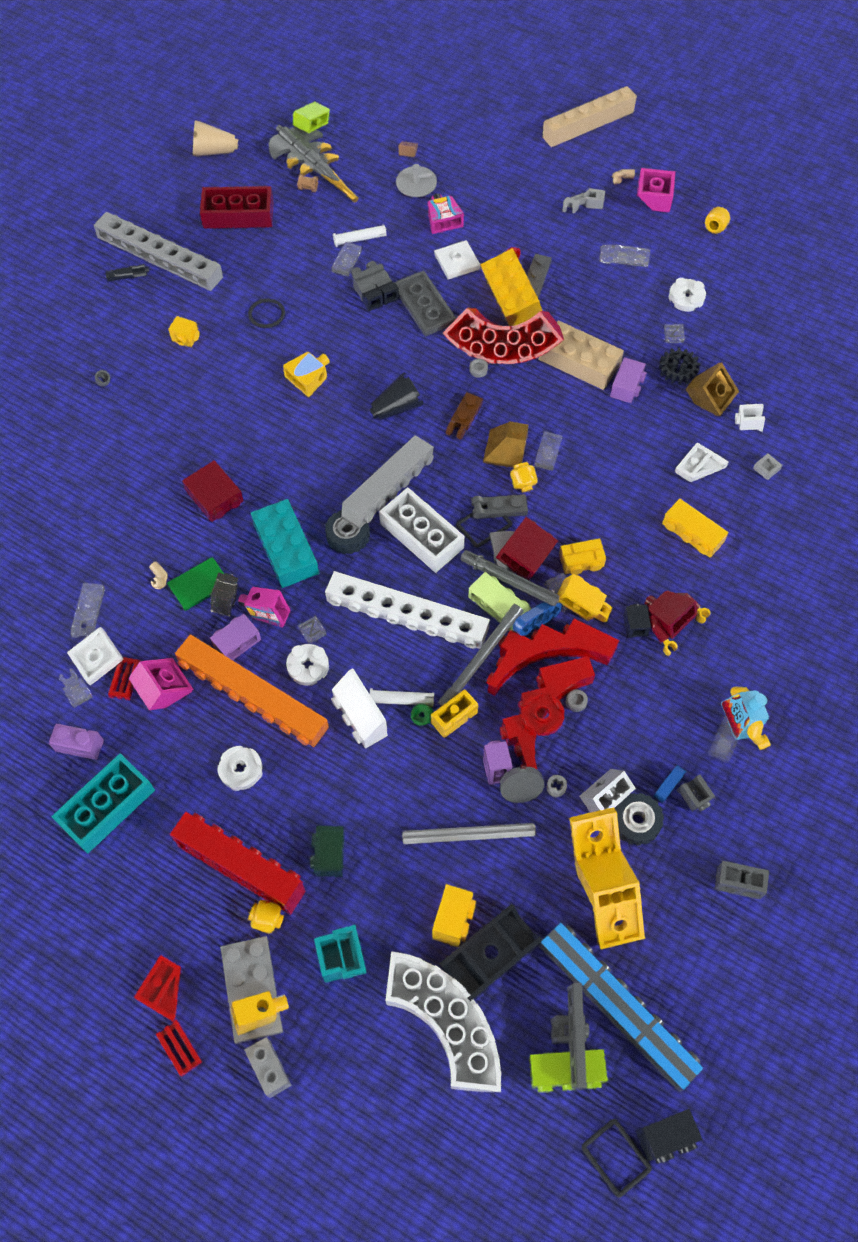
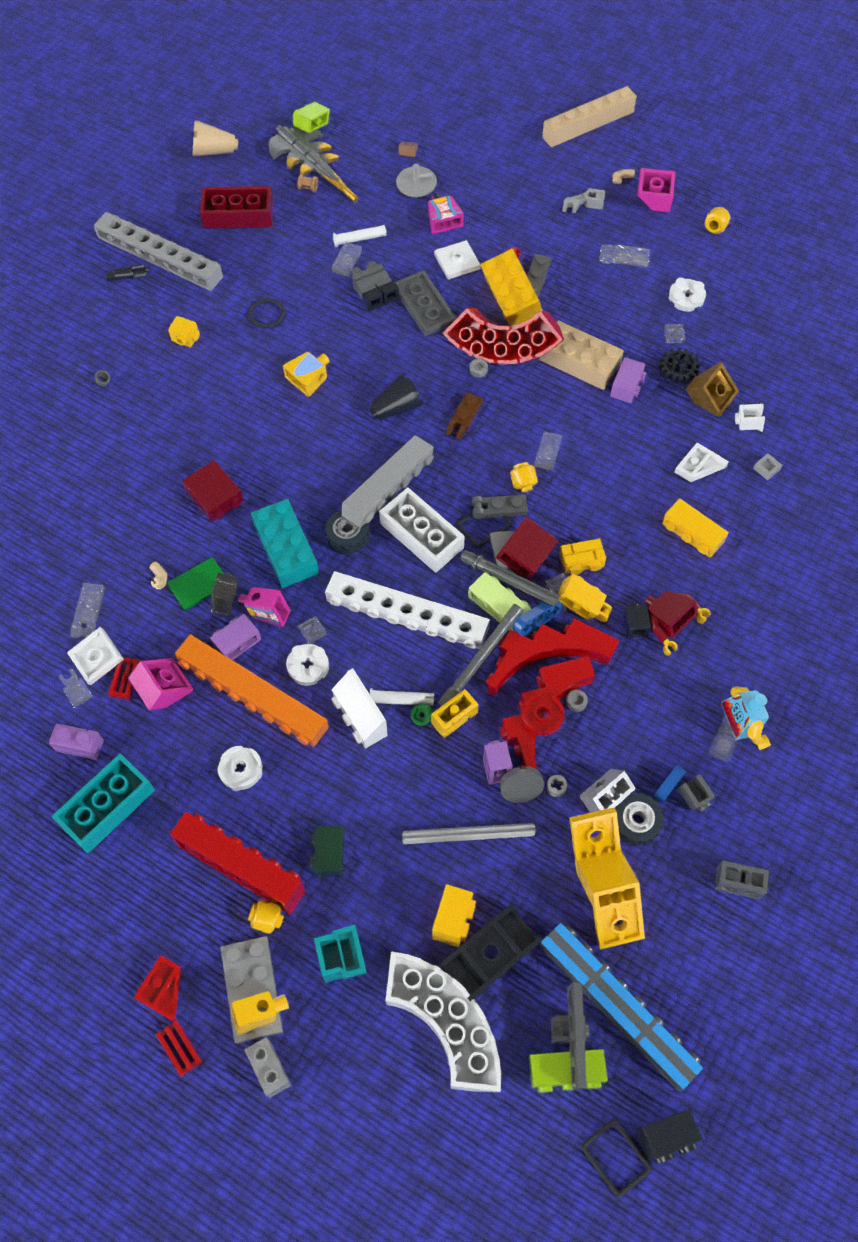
pearl gold slope [483,422,529,468] -> none

